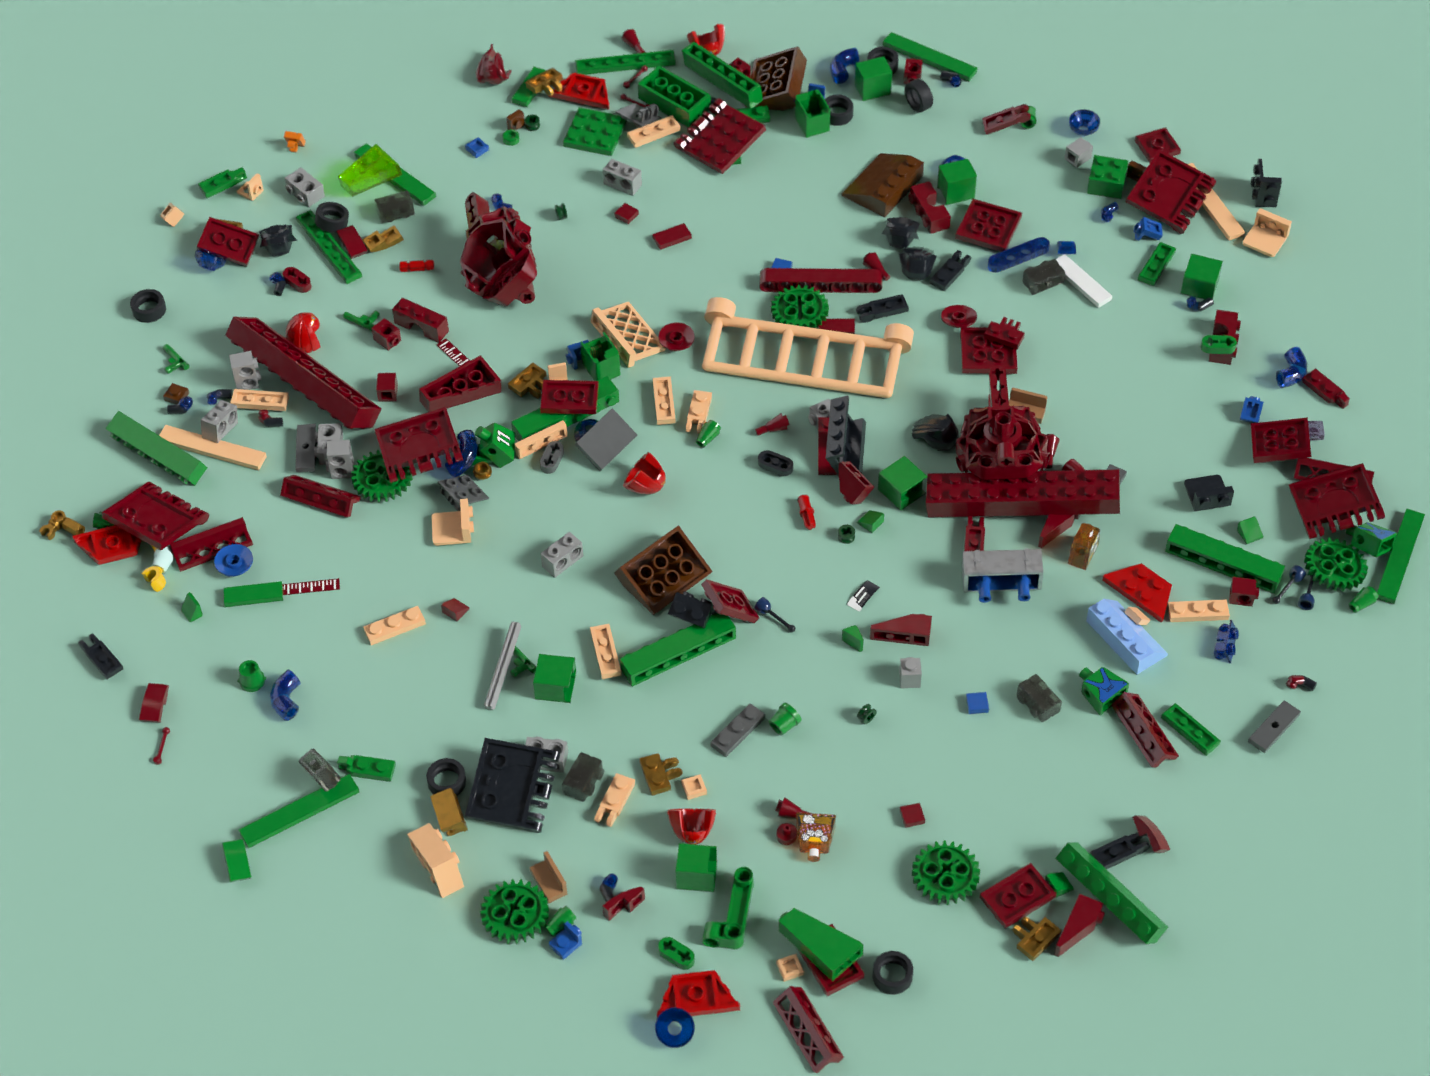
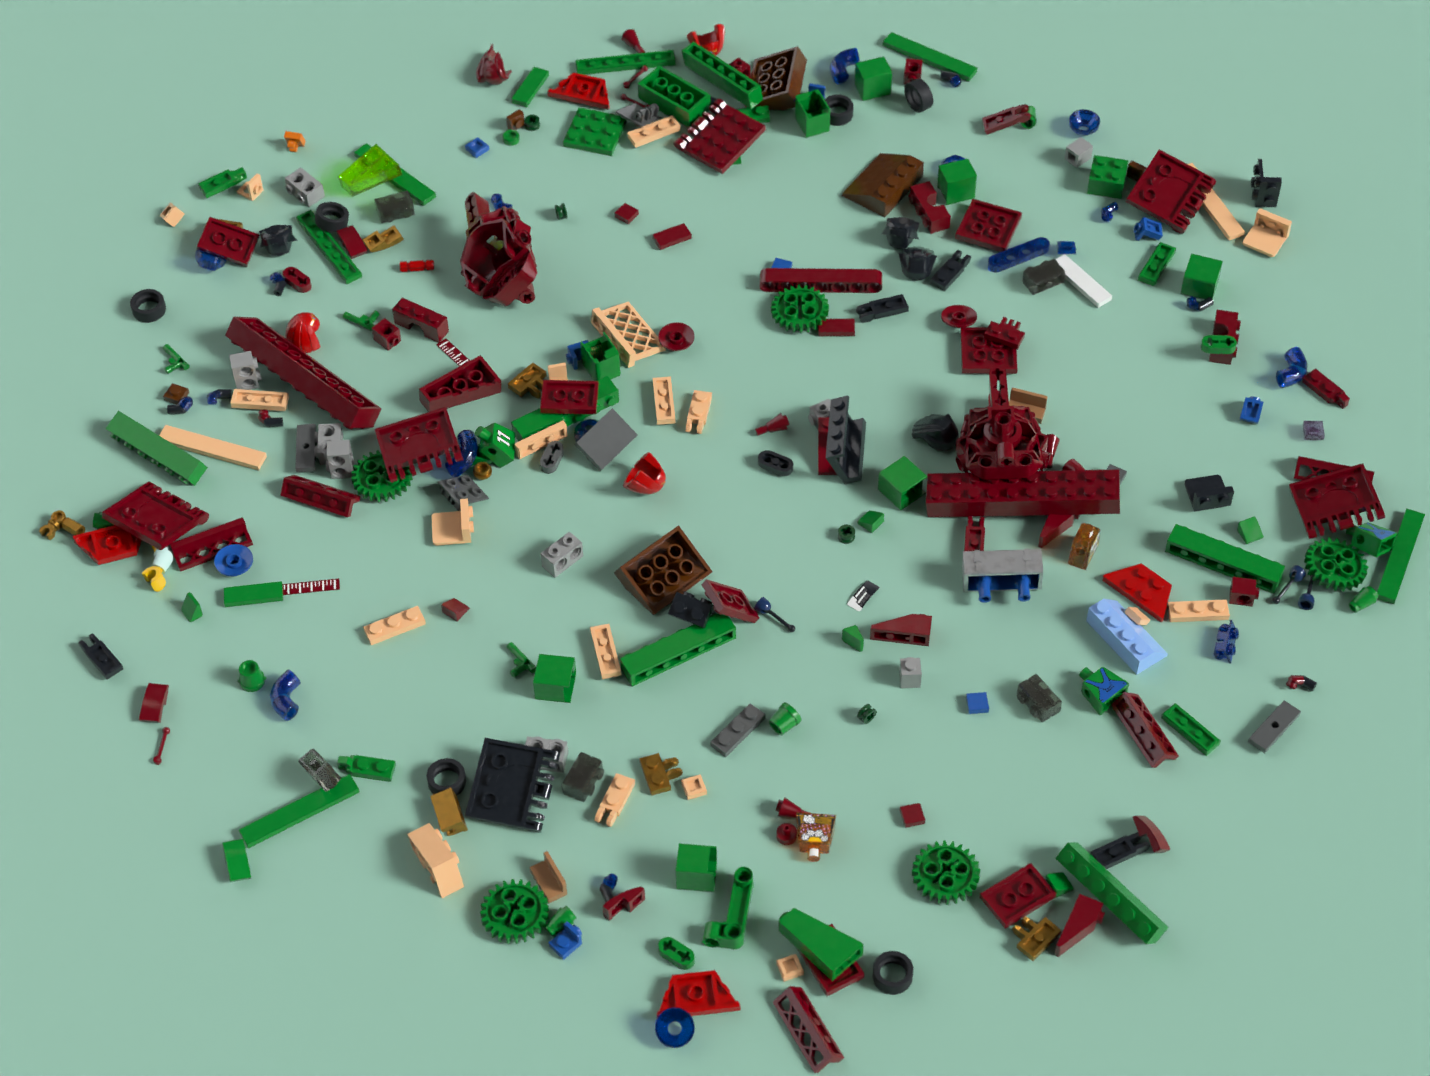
light grey brick [201,400,238,443] -> none
dark red brick [376,372,398,402] -> none
light grey axle [484,621,521,710] -> none
pearl gold hinge [525,67,563,96] -> none
light grey brick [603,159,642,196] -> none
red hair [667,808,716,845] -> none
green cone [696,420,721,448] -> none
light nougat fence [702,297,914,398] -> none
red axle [797,495,816,530] -> none
dark red slope [839,461,874,504] -> none
dark red cone [863,252,890,281] -> none
black tyre [867,47,899,75] -> none
dark red tile [1134,127,1181,163] -> none
dark red plate [1251,417,1312,463] -> none

